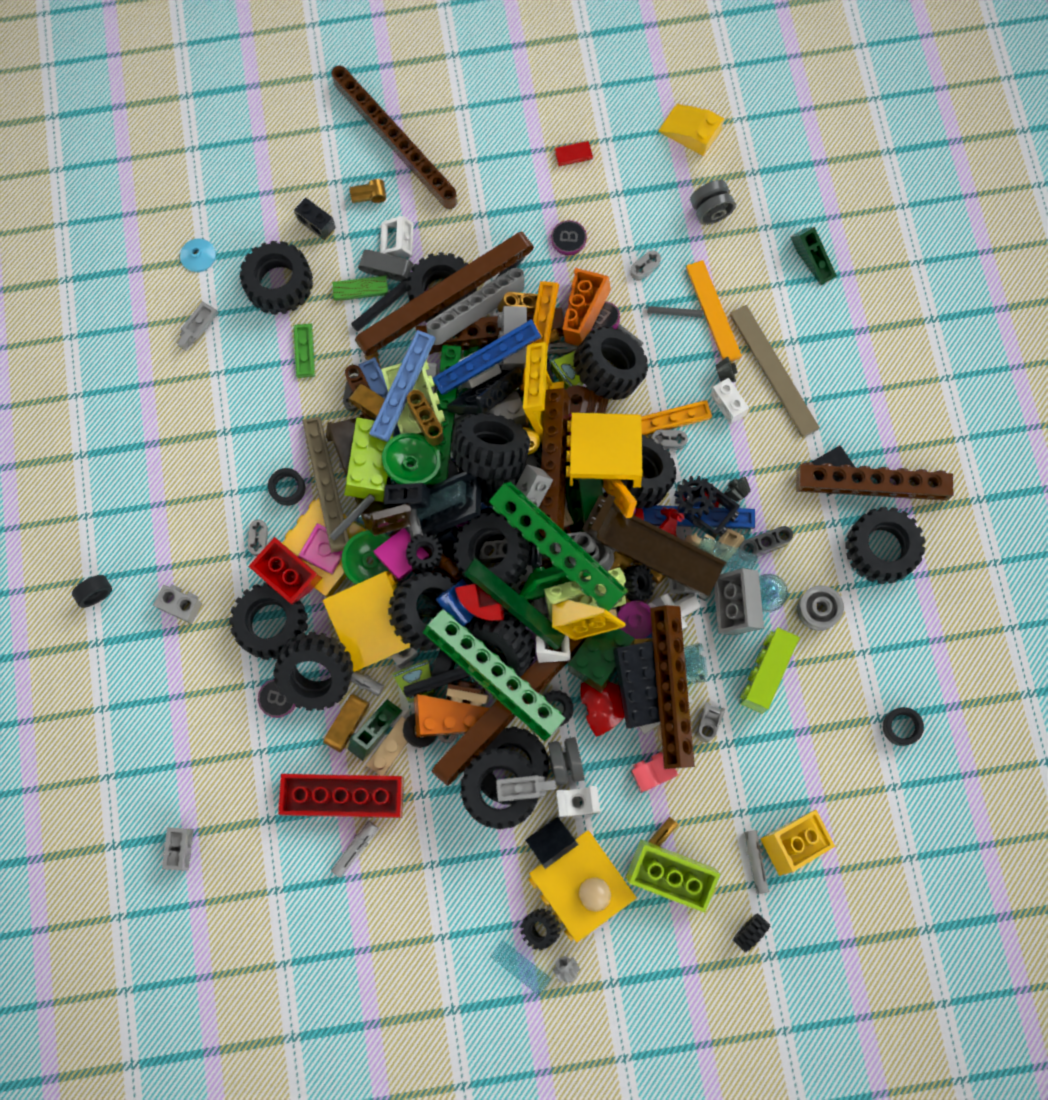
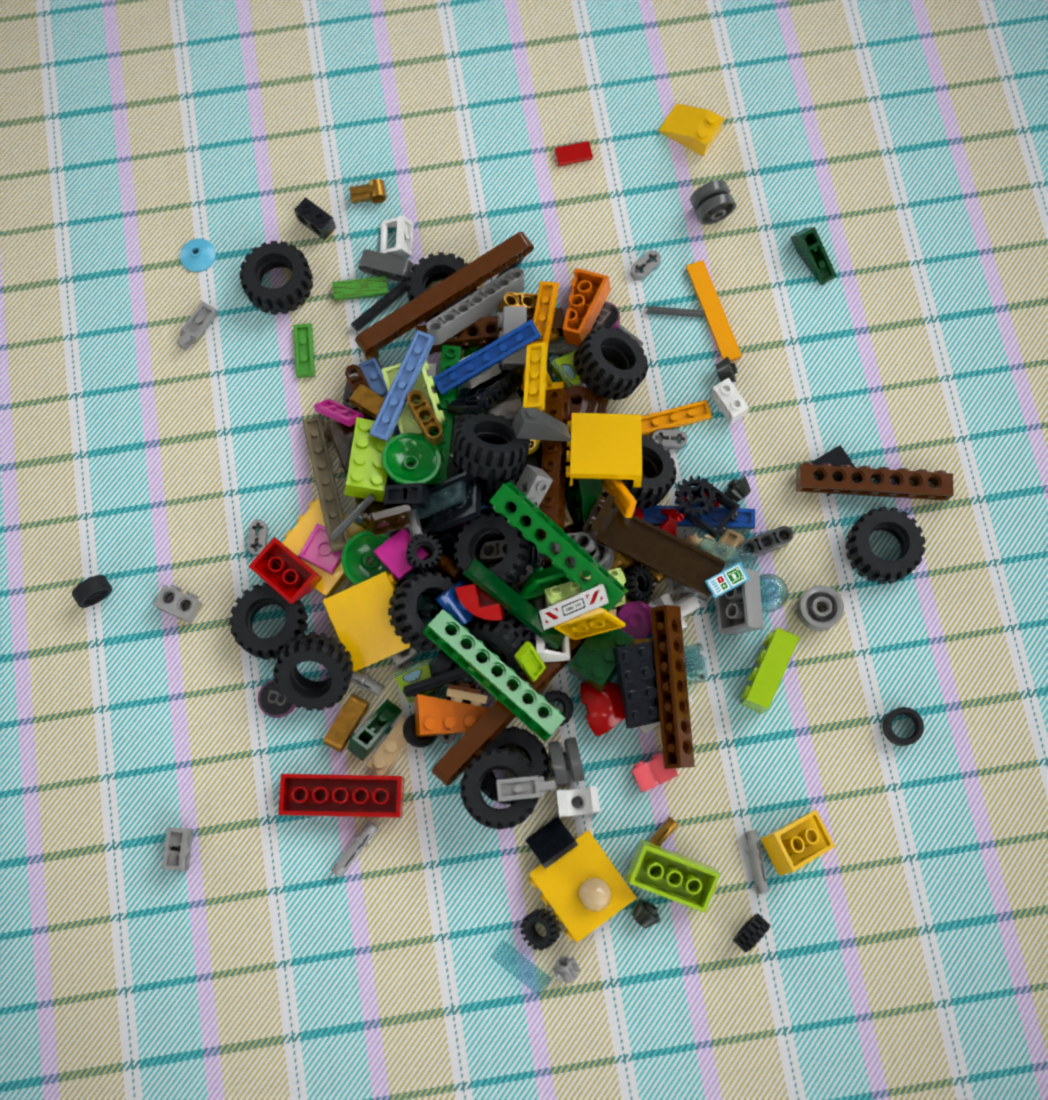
black tyre [268,468,306,506] -> none
reddish brown beam [331,65,458,209] -> none
black tile [551,220,587,256] -> none
light grey piece [696,702,725,742] -> none
dark tan tile [730,305,820,438] -> none
none -> dark pink tile [314,399,364,427]
none -> dark grey slope [512,407,571,442]
none -> lime tile [514,641,546,682]
none -> white sticker [539,584,609,630]
none -> pearl dark grey piece [632,899,660,928]
none -> tile [705,562,750,599]

